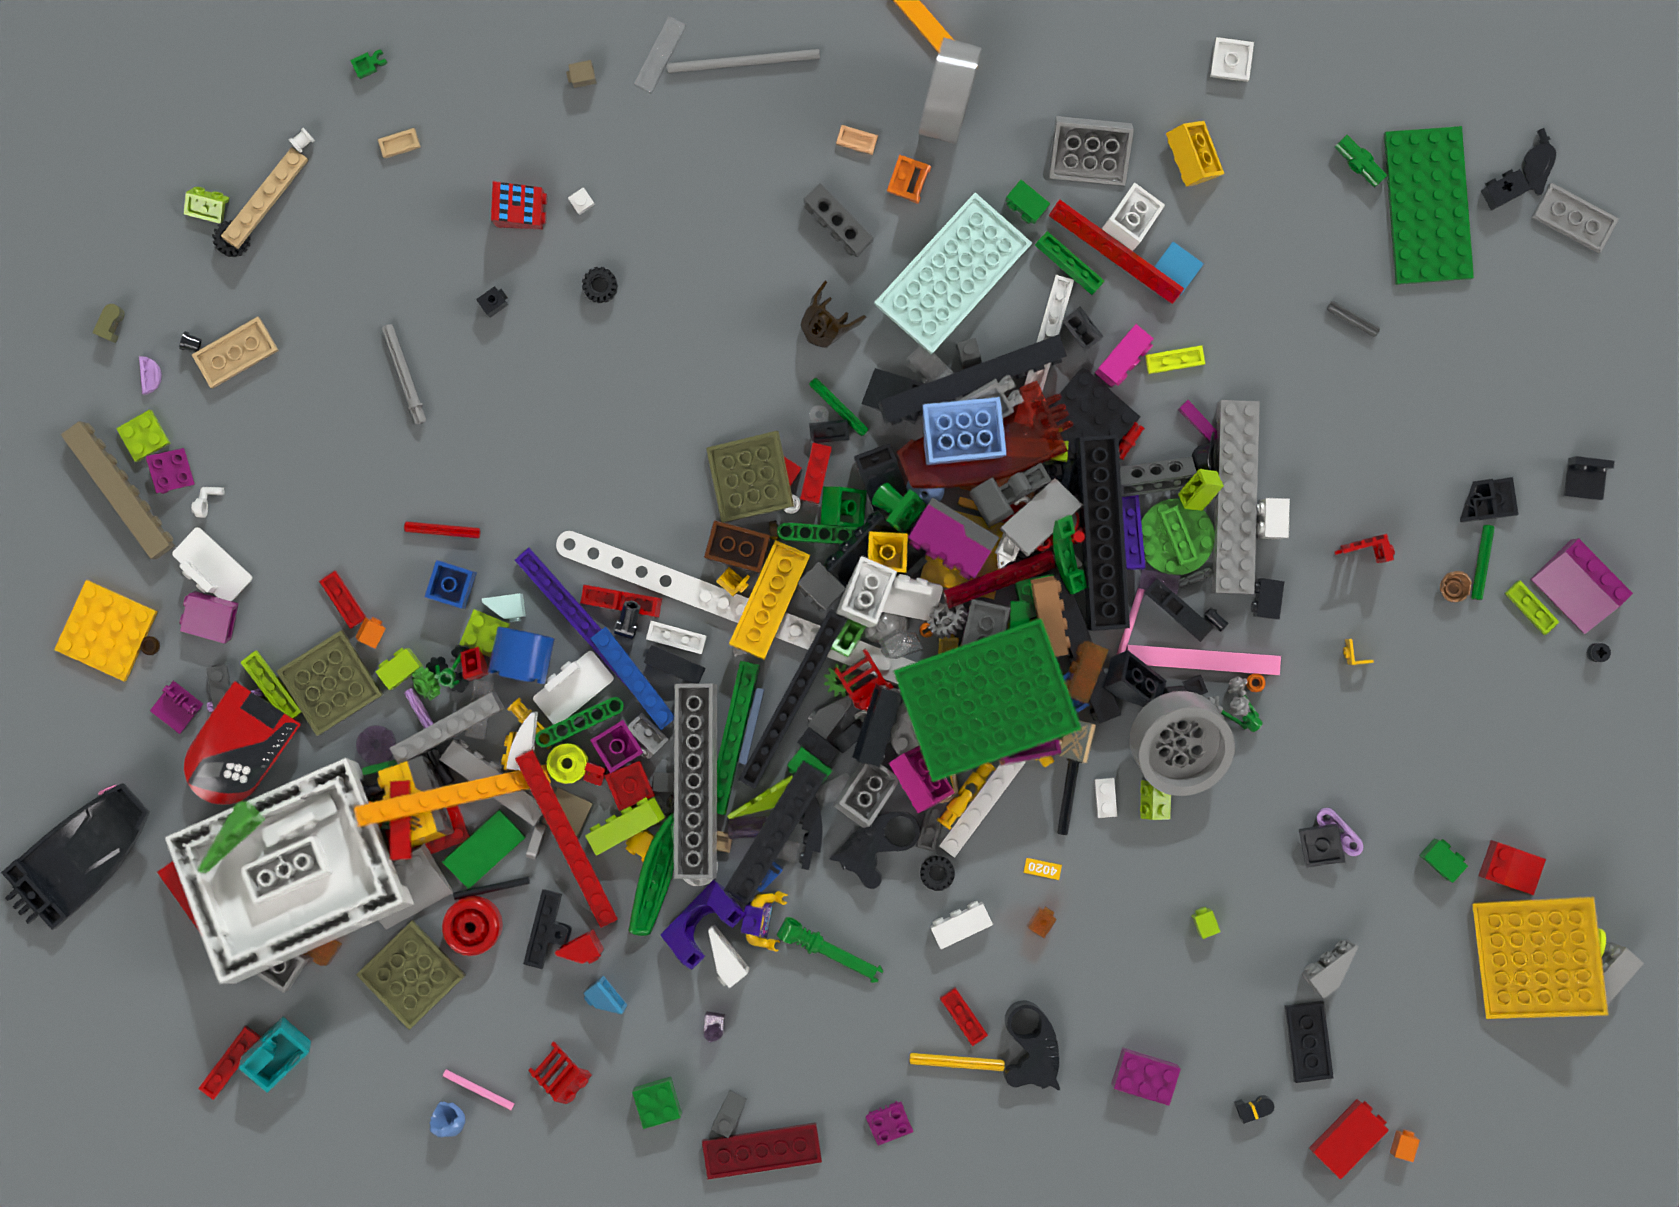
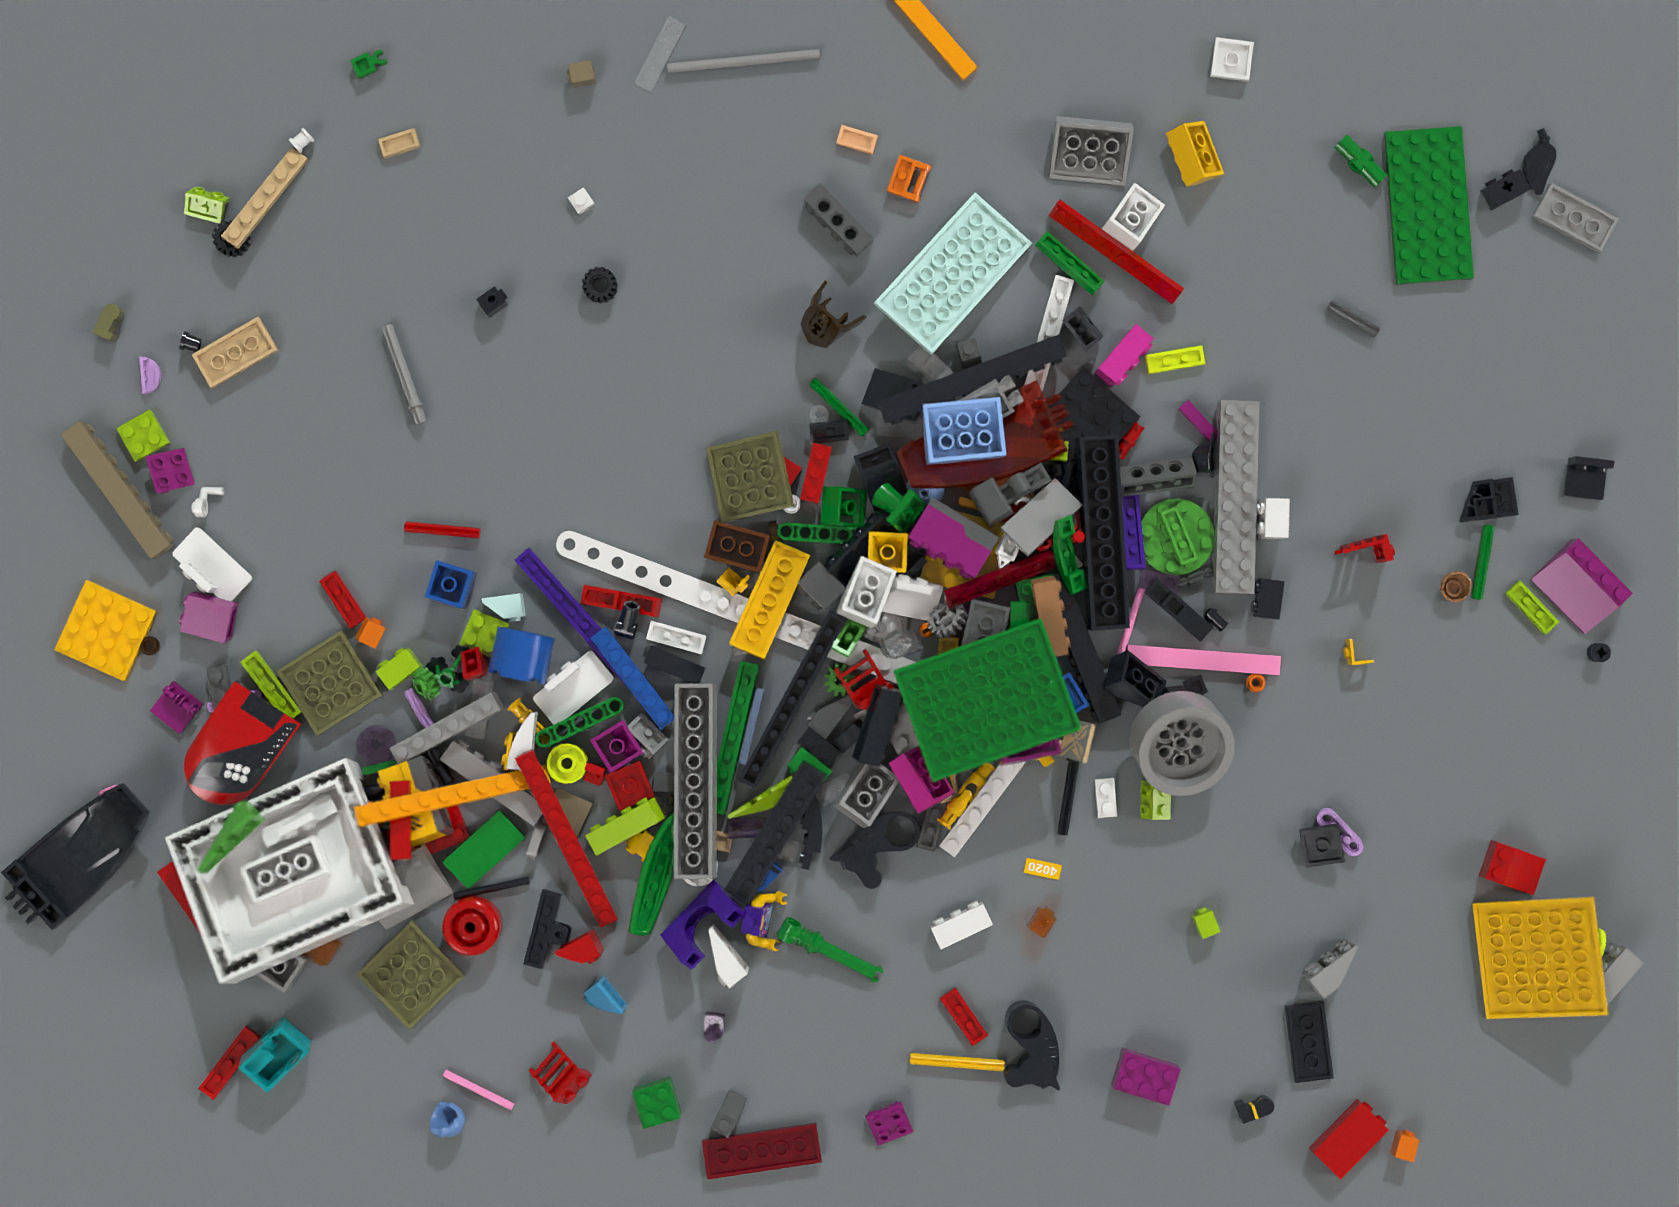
red slope [491,181,547,229] -> none
light grey wheel [919,38,982,144] -> none
black tyre [920,856,955,891] -> none
green brick [1005,180,1051,225] -> none
clear orange brick [1065,641,1109,704] -> none
dark azure tile [1154,242,1204,296] -> none
lime brick [1178,469,1224,511] -> none
light grey plant [1207,676,1263,732] -> none
green brick [1419,838,1468,883] -> none

